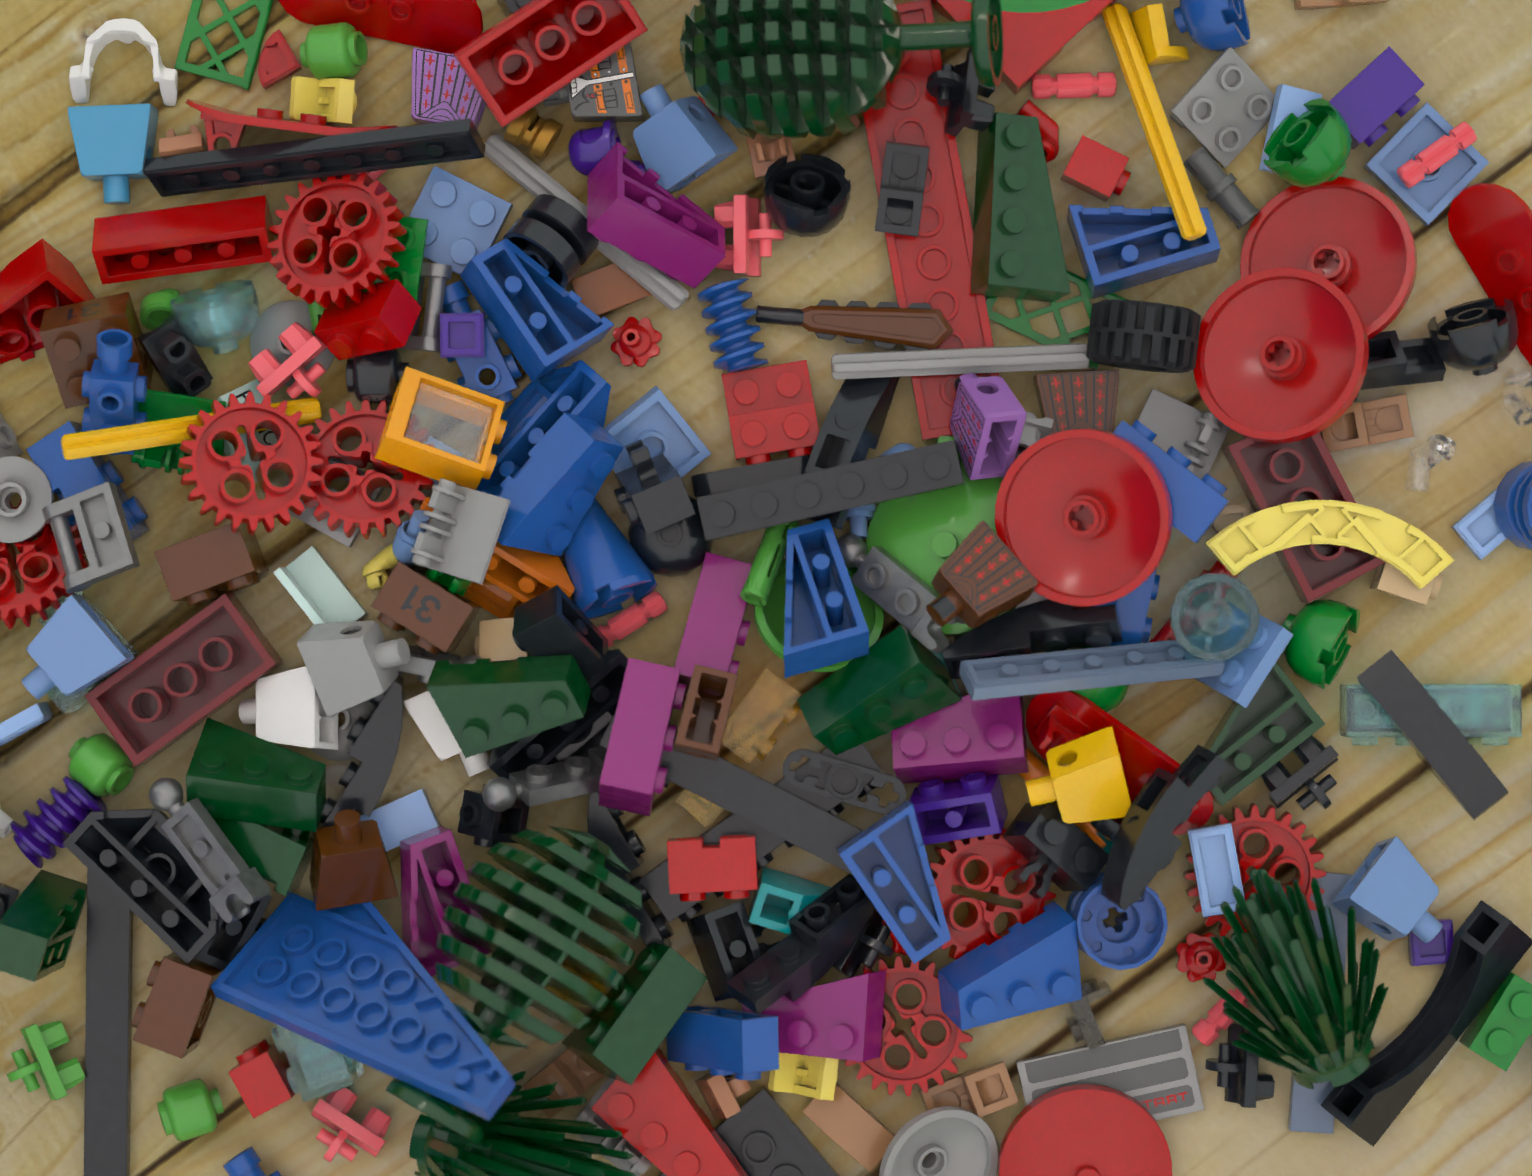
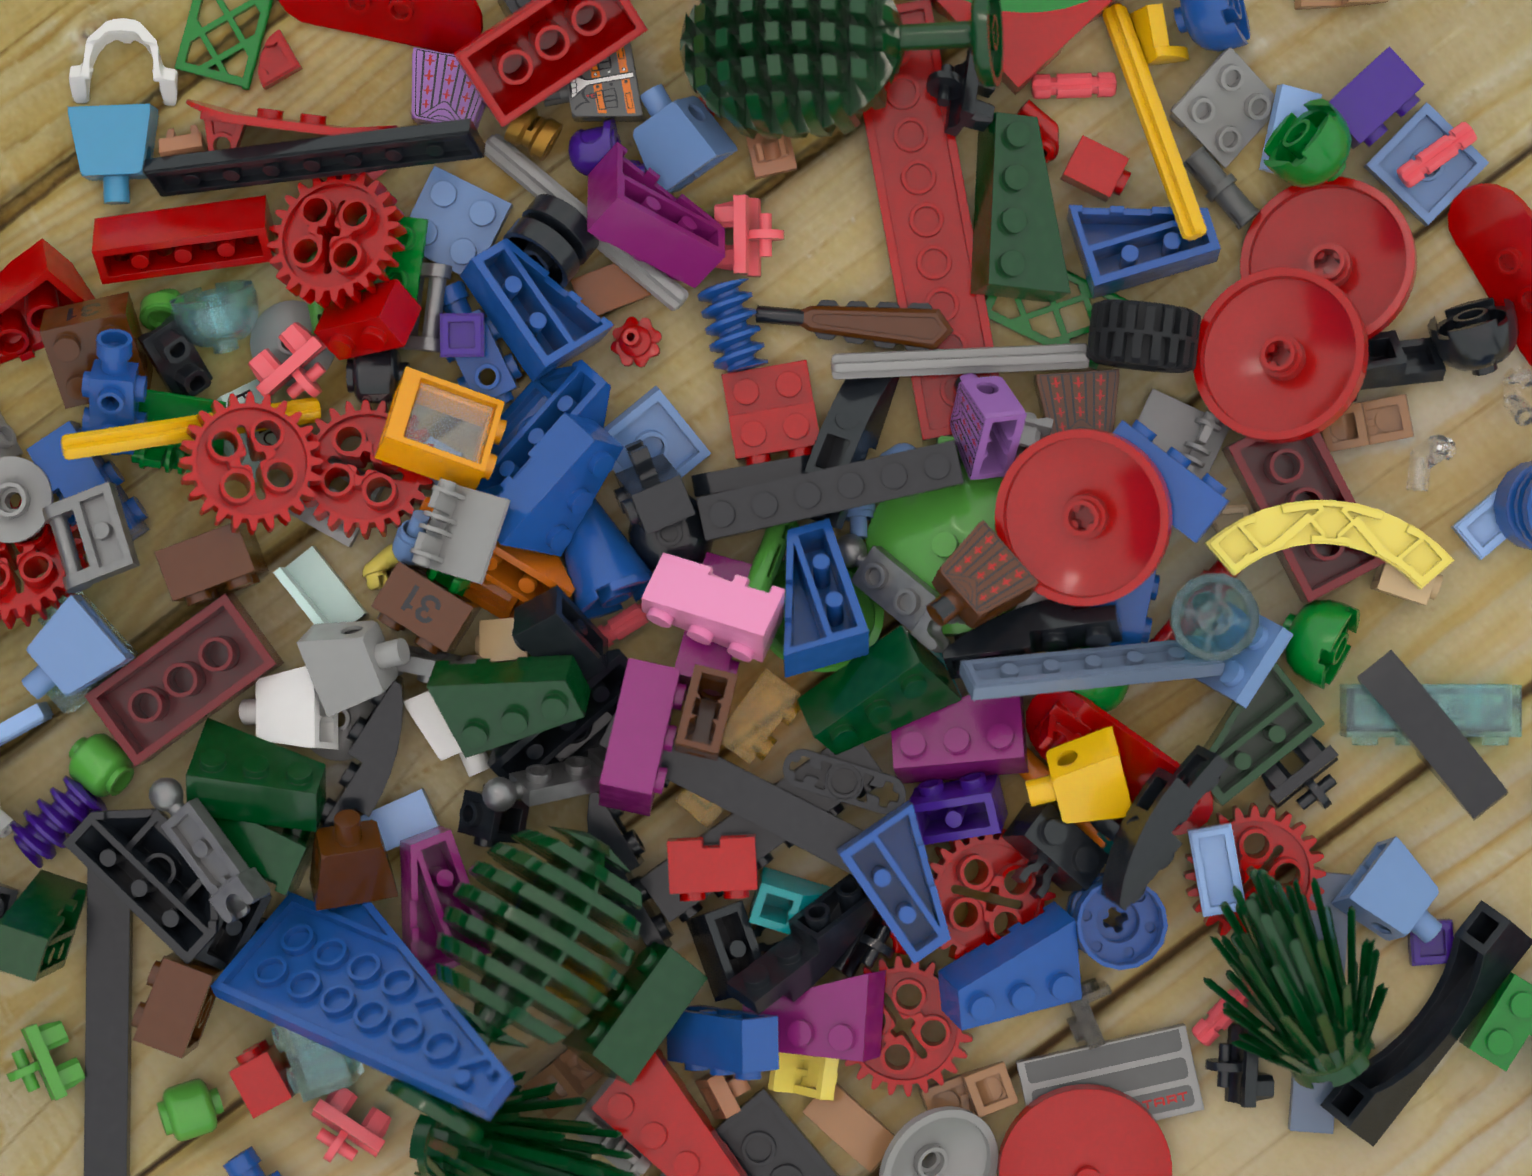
light yellow bracket [289,76,357,124] -> none
bright green head [300,22,368,80] -> none
black cylinder [763,153,851,237] -> none
black slope [875,141,930,237] -> none
red plant [1176,932,1226,982] -> none
none -> bright pink wedge [641,553,785,663]

